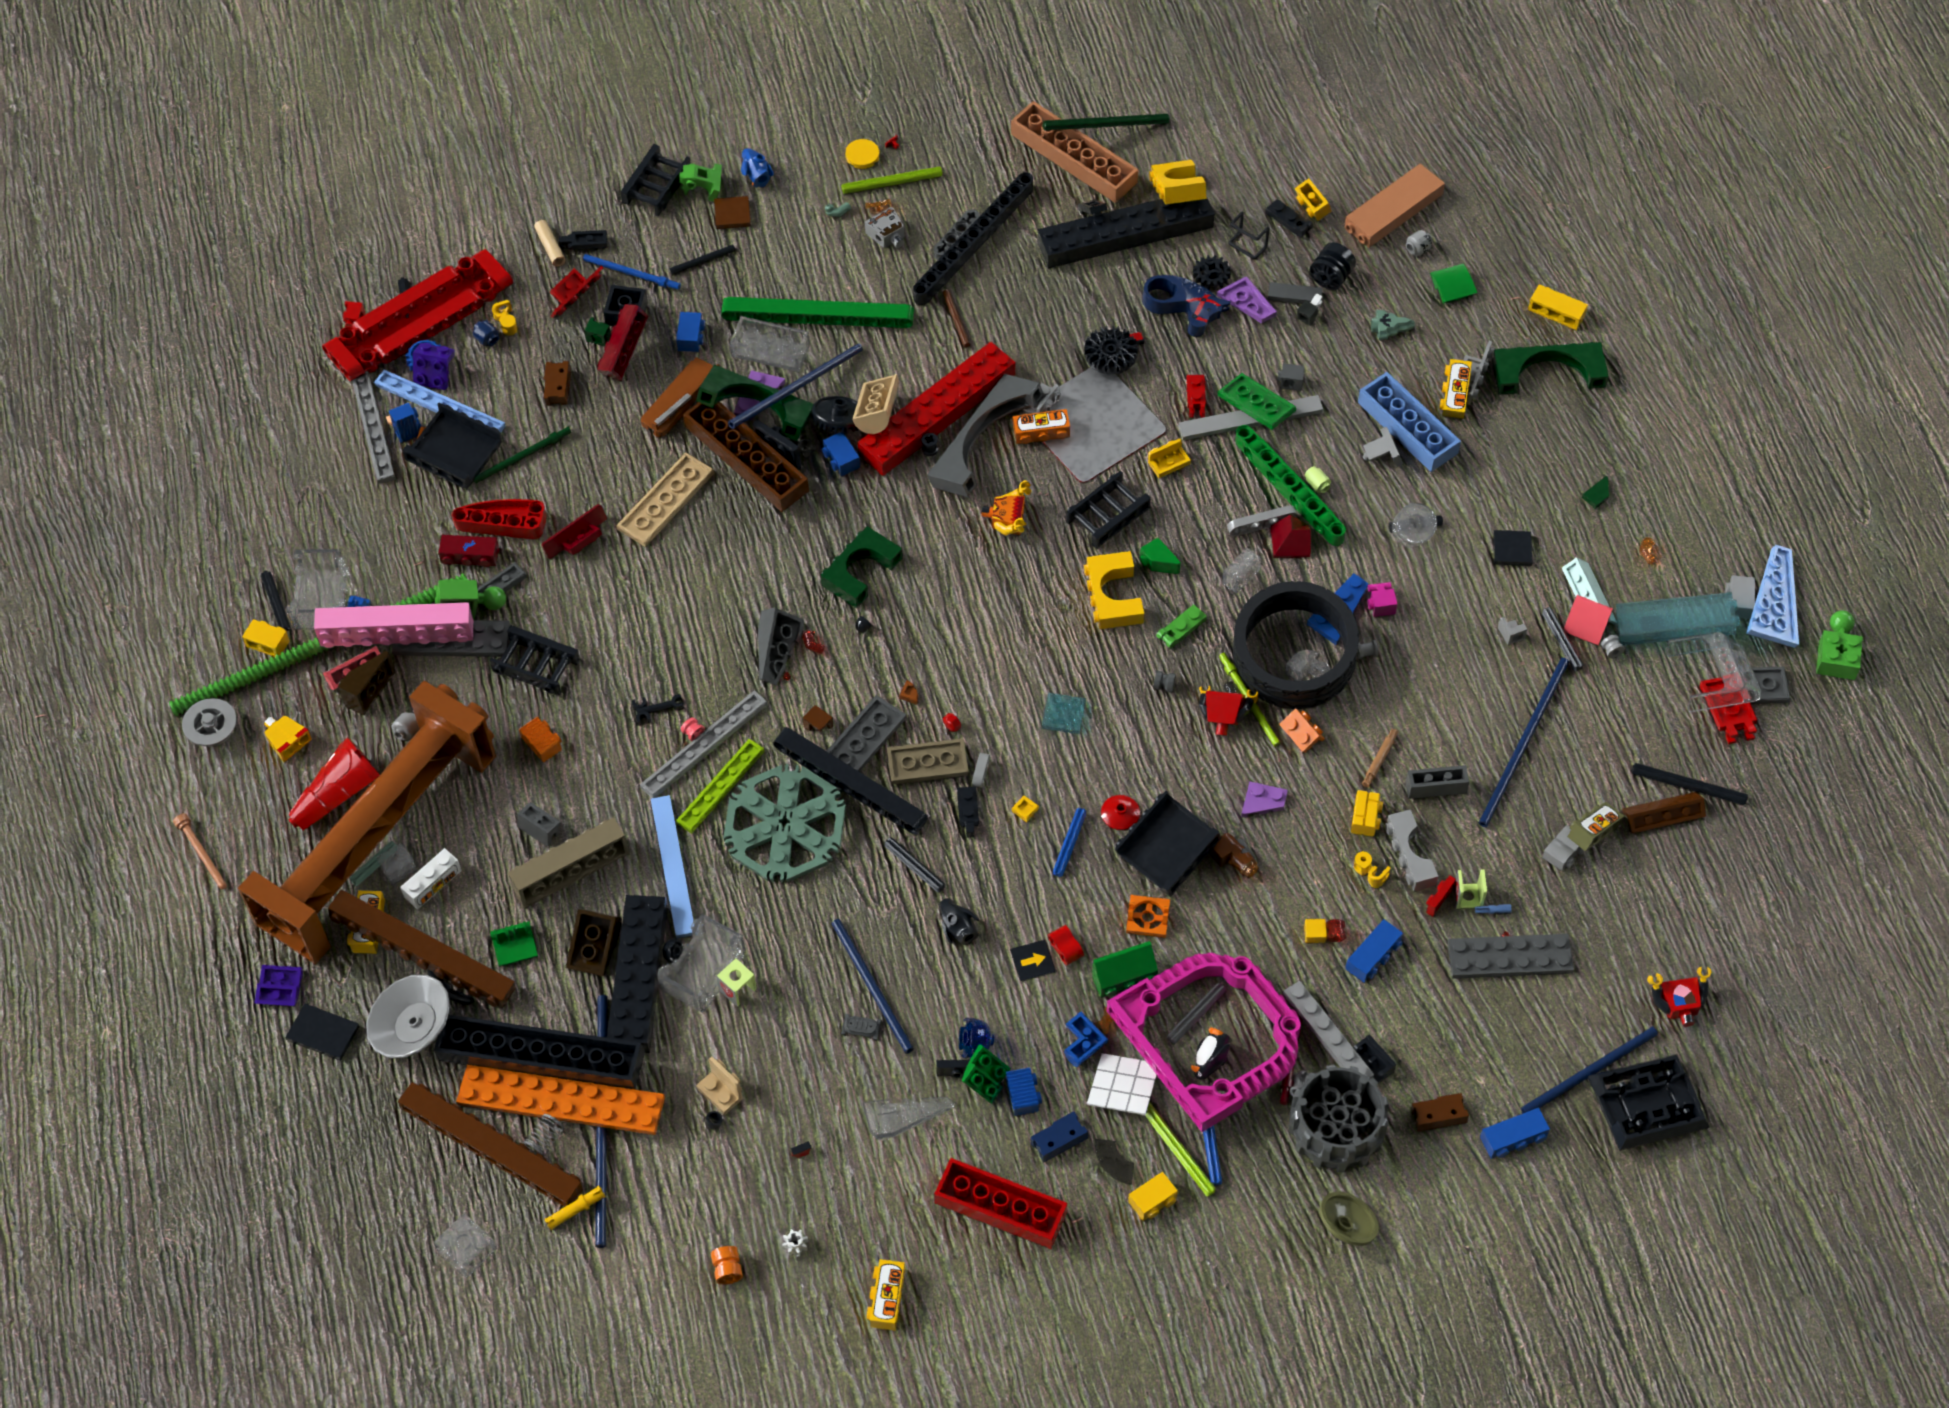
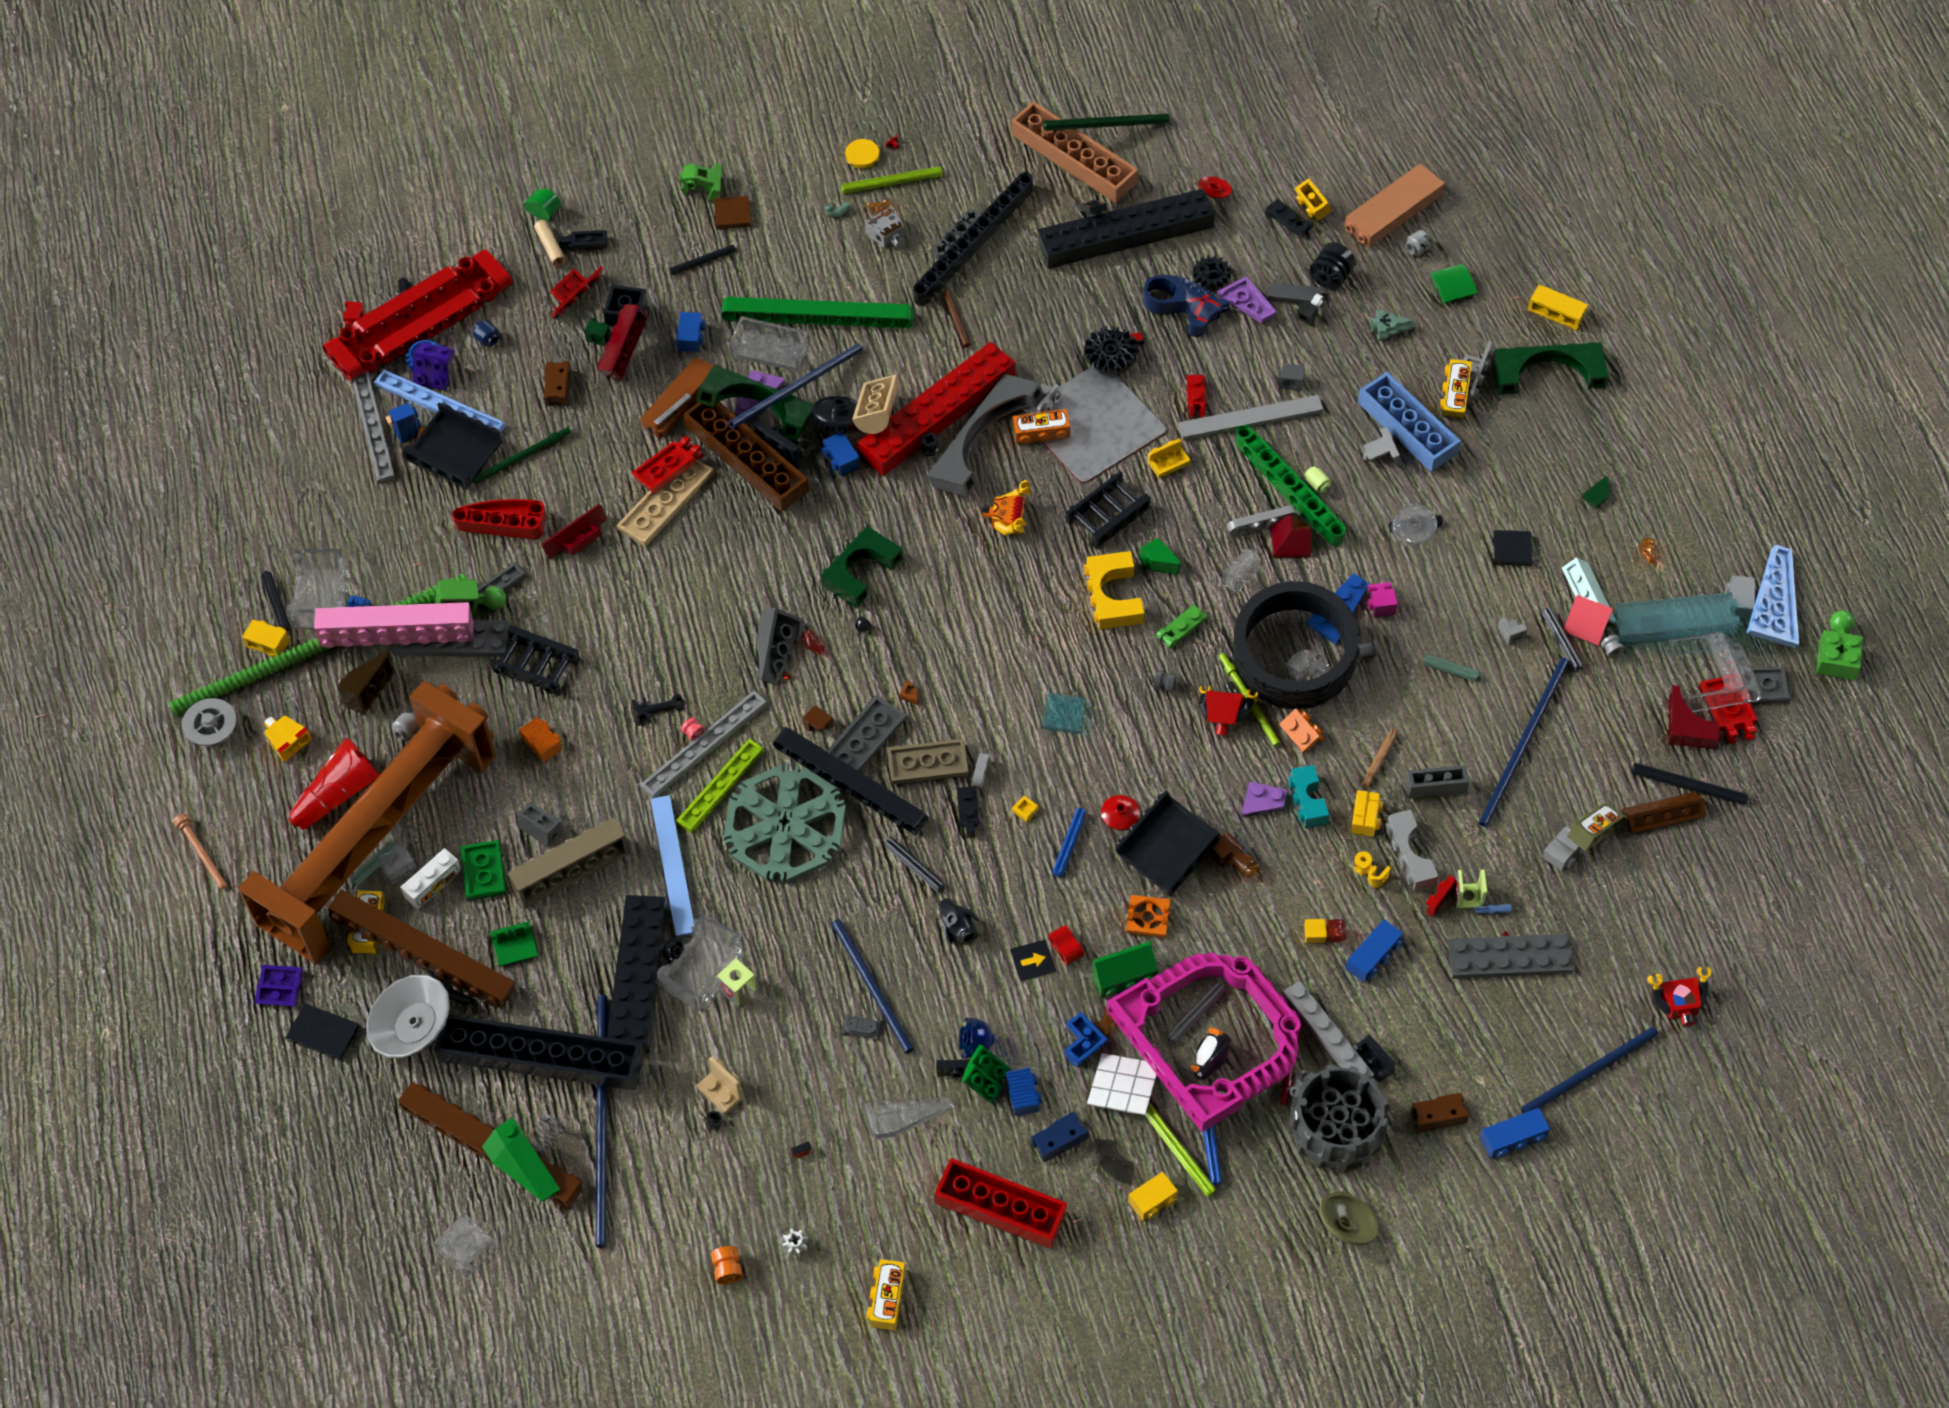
coral brick [323,646,380,690] -> none
dark red brick [438,535,499,567] -> none
orange plate [456,1065,665,1135] -> none
yellow leg [492,300,518,336] -> none
yellow pin [544,1186,606,1230] -> none
dark brown slope [565,909,623,976] -> none
blue bar [583,254,681,290] -> none
black fence [620,144,691,217] -> none
blue animal [741,148,774,188] -> none
red tile [943,713,961,732] -> none
yellow arch [1149,160,1207,204] -> none
green tile [1218,373,1296,430] -> none
black piece [1228,212,1270,259] -> none
black piece [1588,1054,1710,1151] -> none
none -> green tile [460,840,507,901]
none -> green wedge [482,1117,561,1202]
none -> green piece [524,188,561,221]
none -> red tile [631,436,704,494]
none -> red dish [1198,176,1232,198]
none -> teal arch [1288,765,1329,829]
none -> sand green axle [1423,654,1479,681]
none -> dark red arch [1668,685,1722,749]

